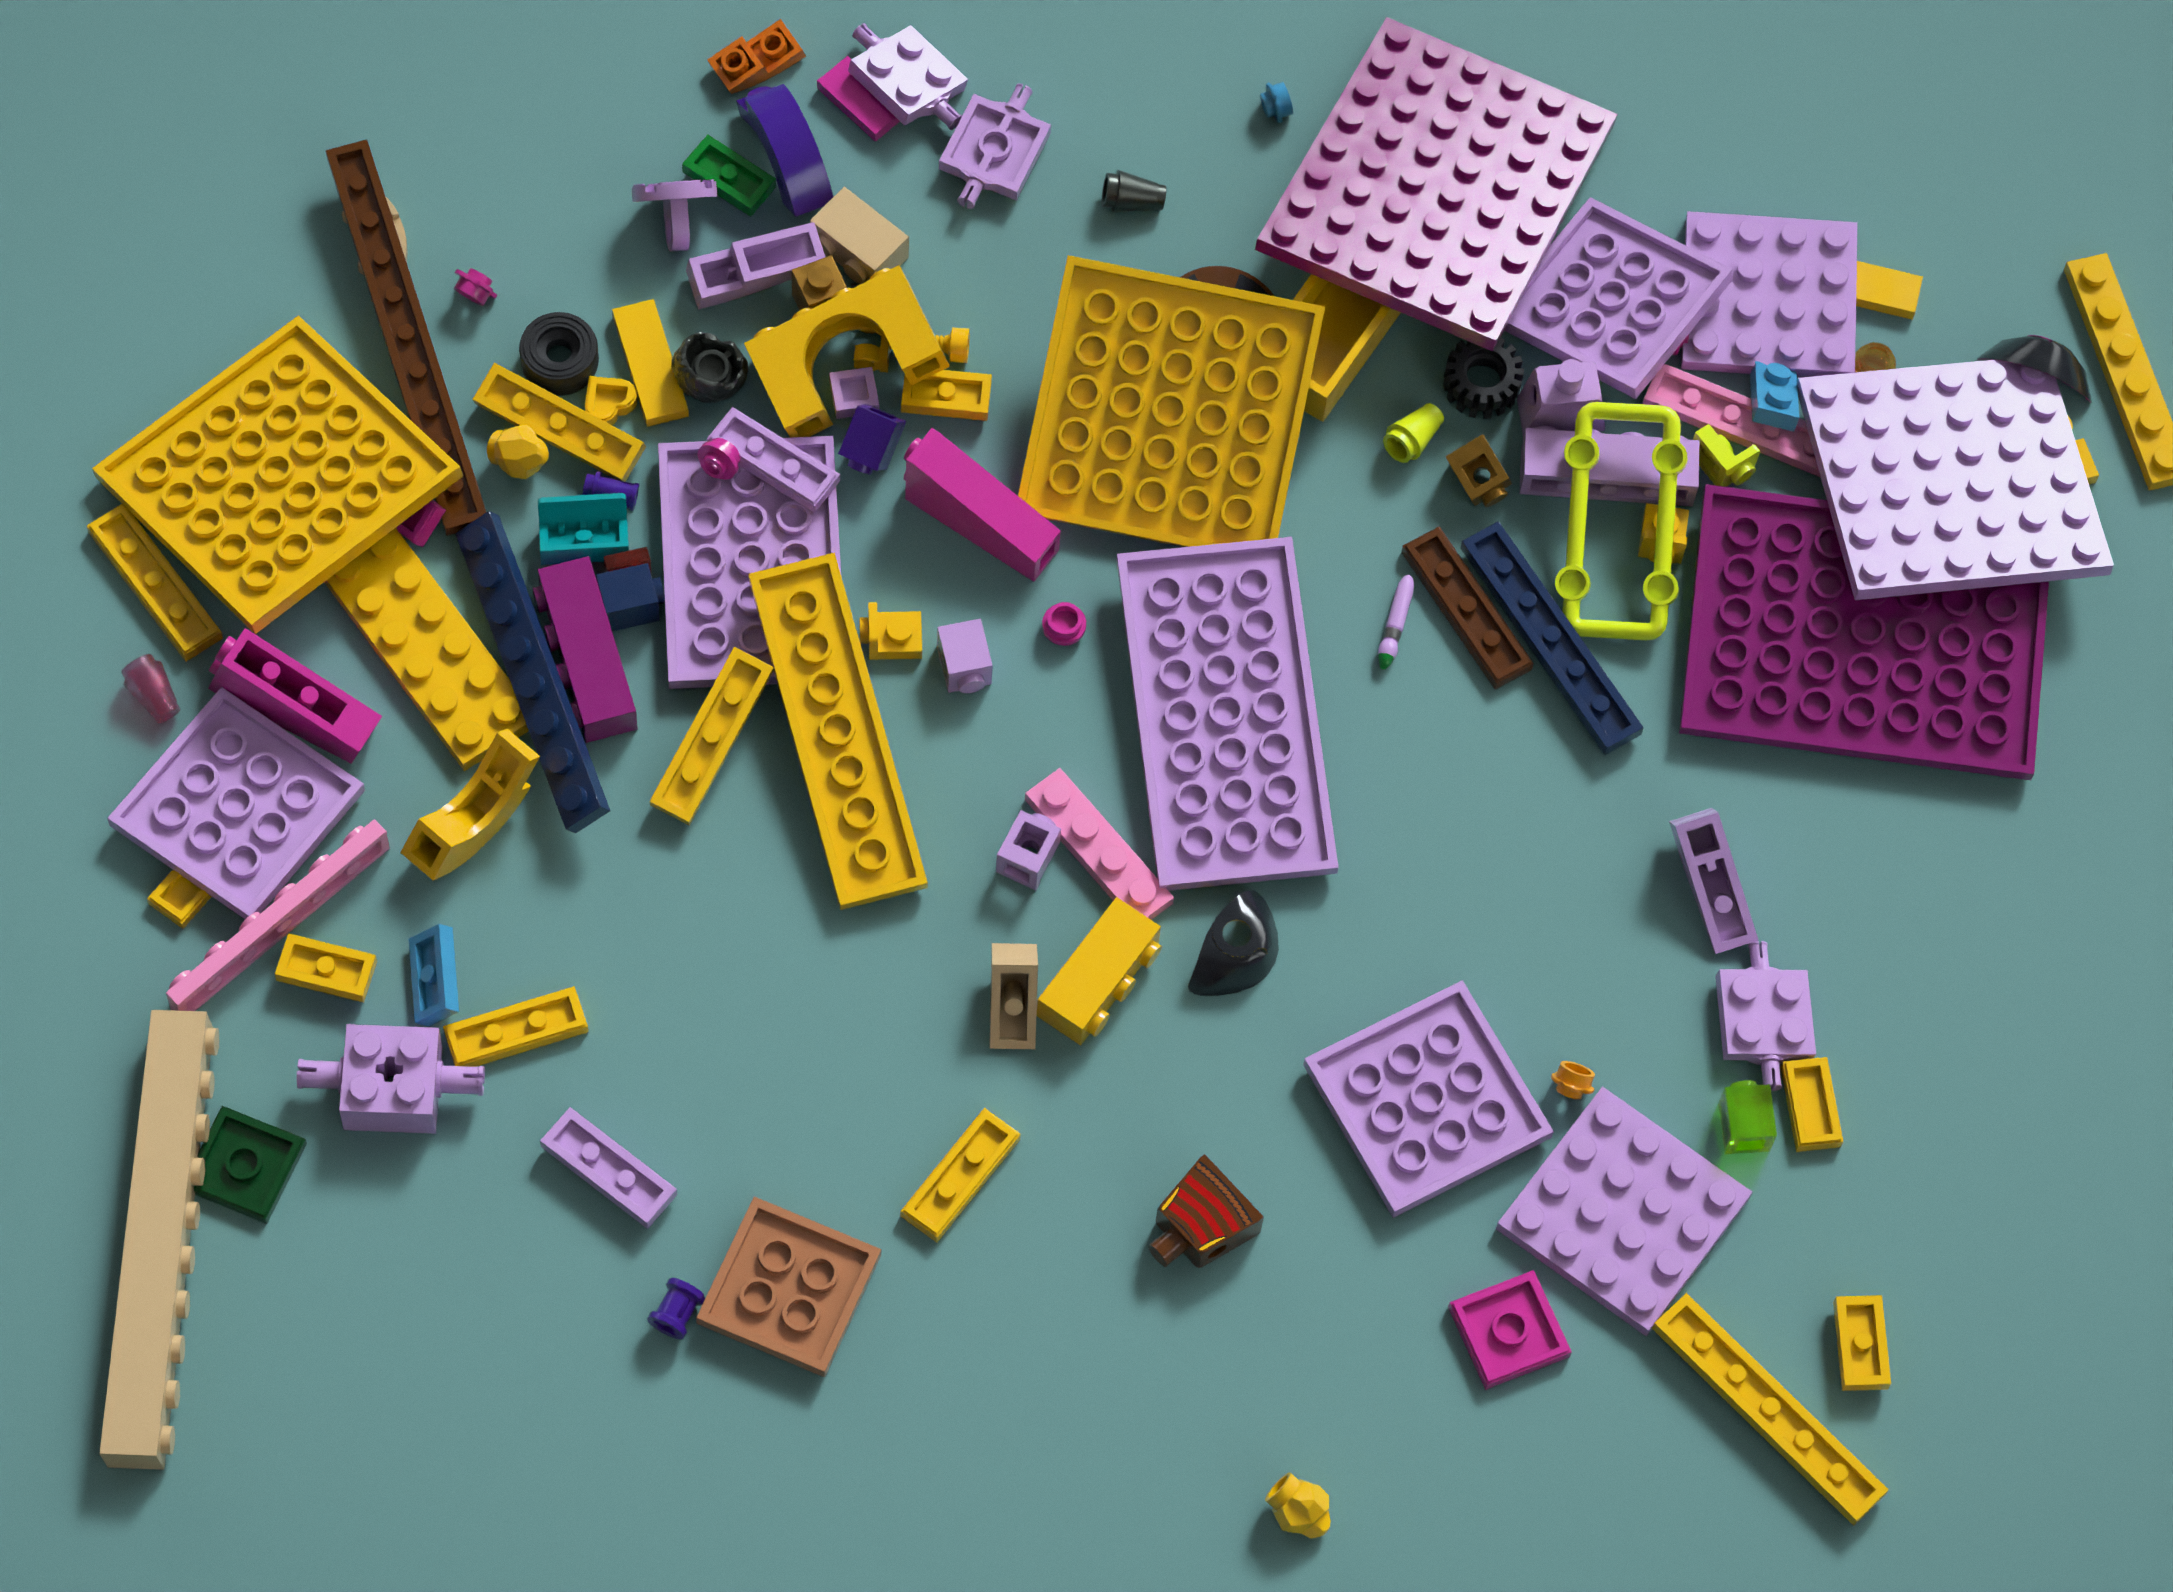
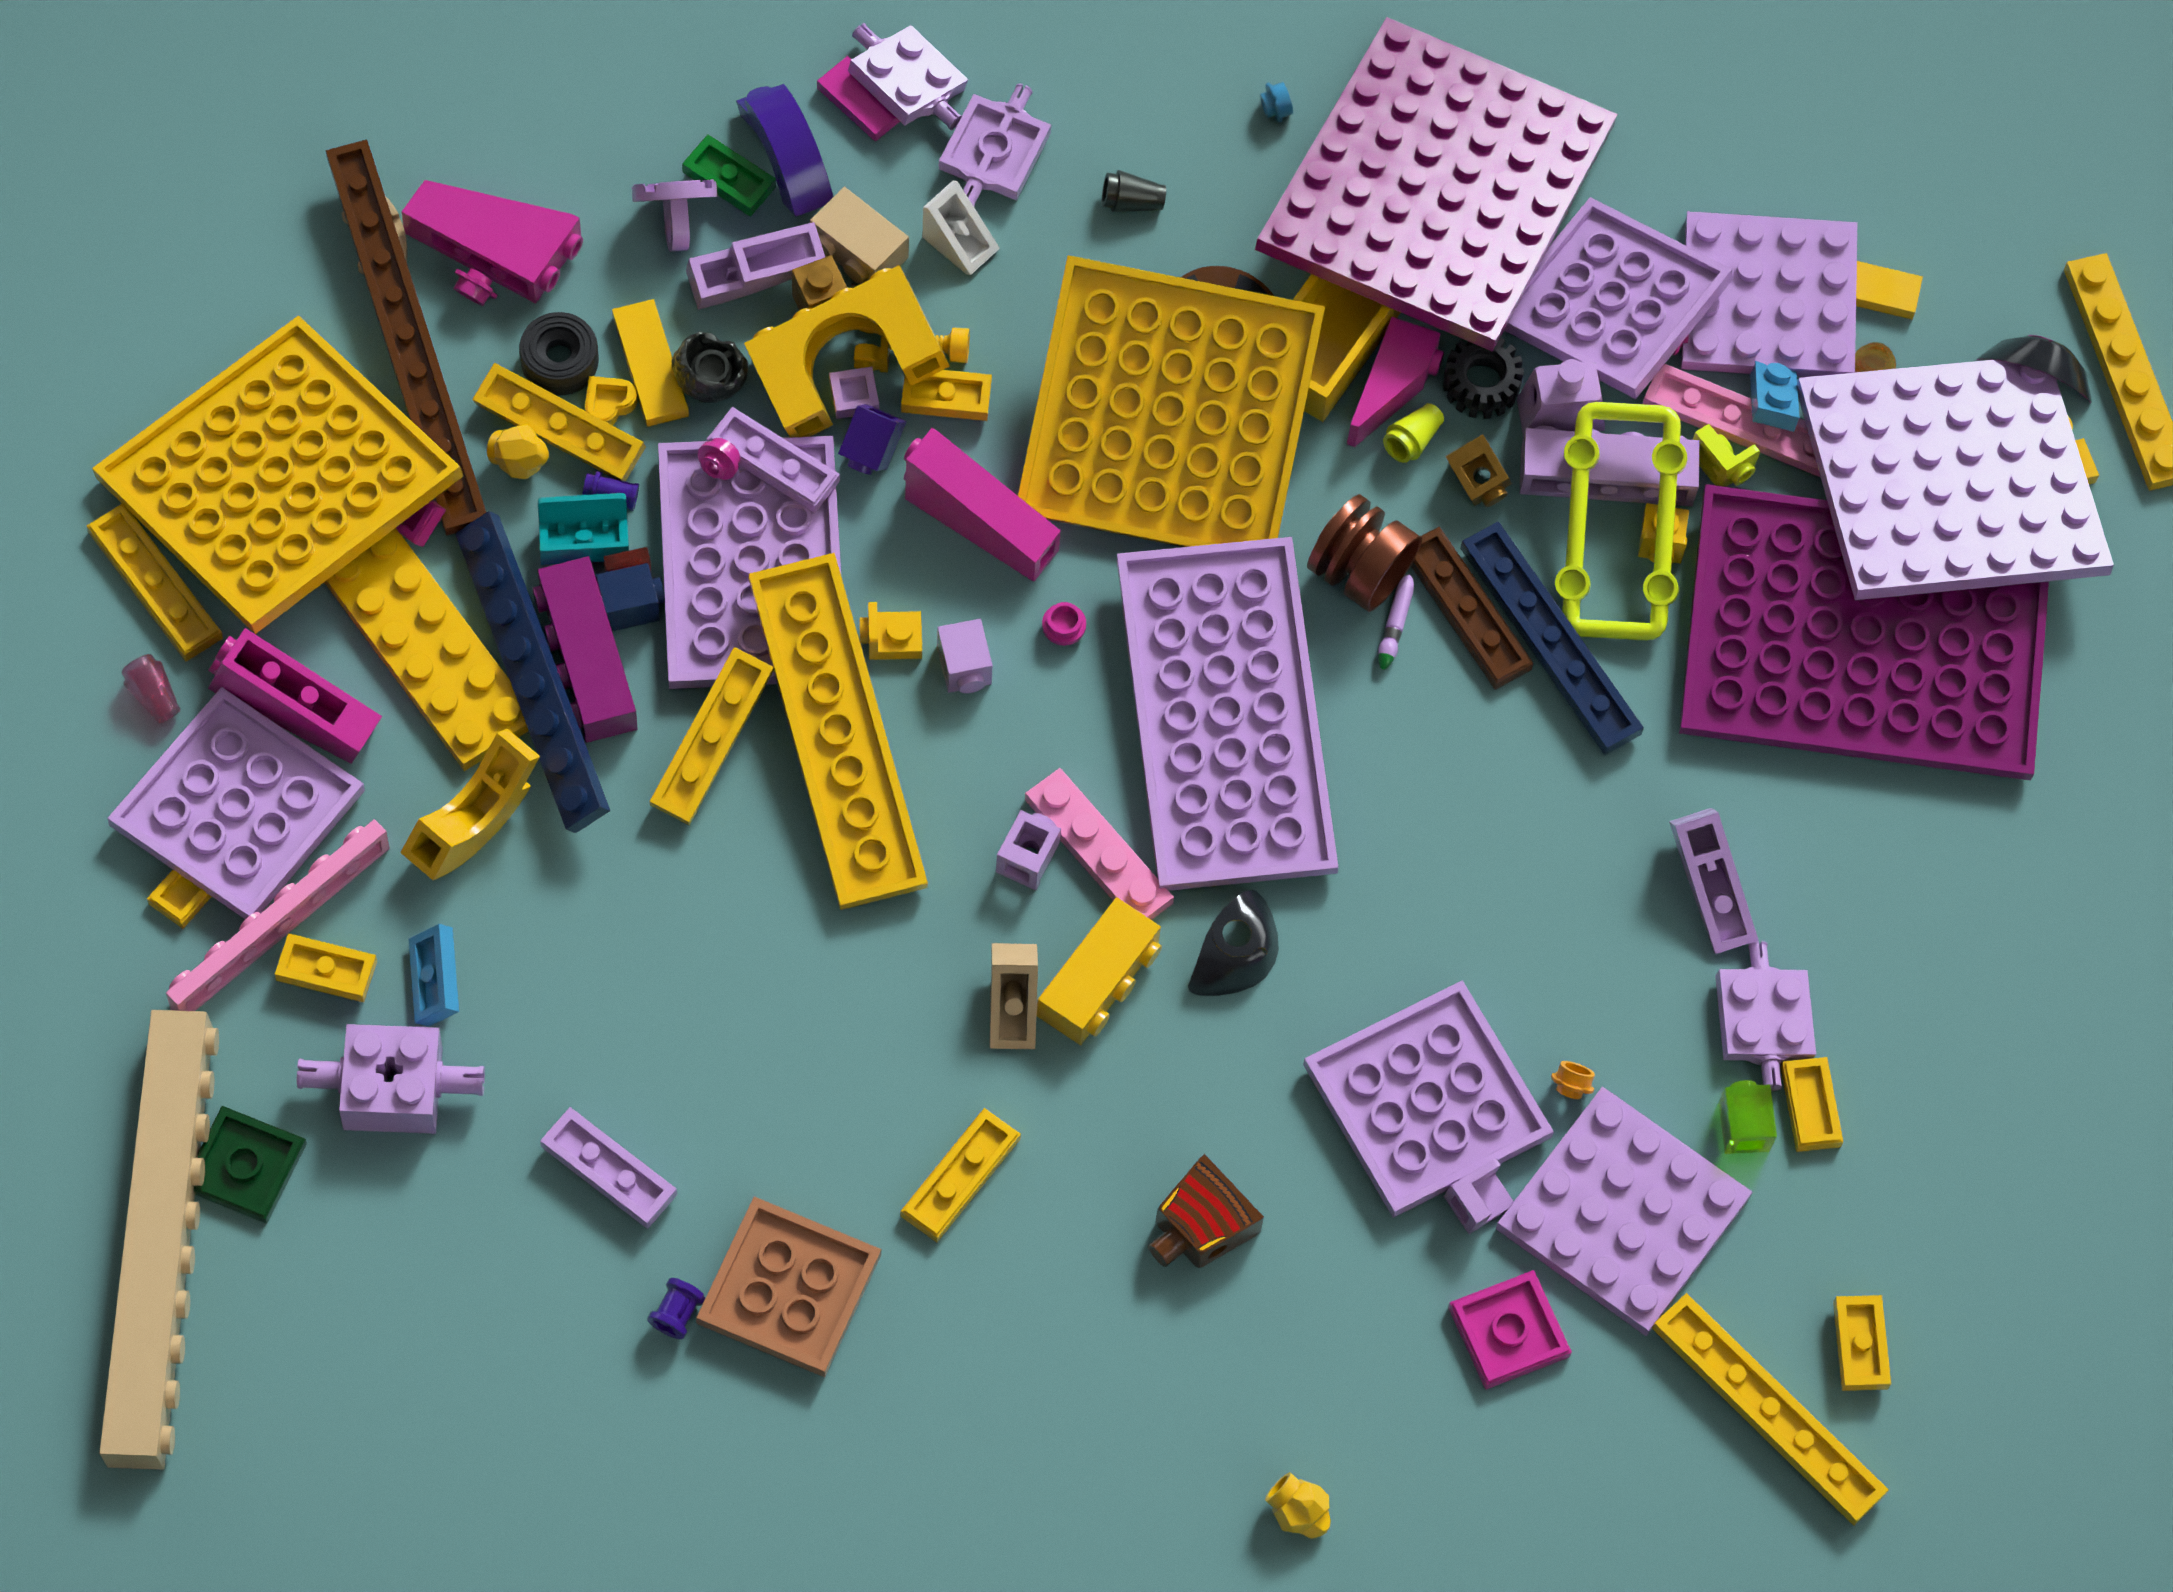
yellow tile [443,986,589,1067] -> none
orange slope [707,19,806,94] -> none
none -> dark pink slope [401,180,583,304]
none -> white slope [922,180,1000,275]
none -> copper wheel [1307,494,1422,612]
none -> dark pink slope [1347,317,1444,447]
none -> lavender panel [1444,1158,1514,1234]

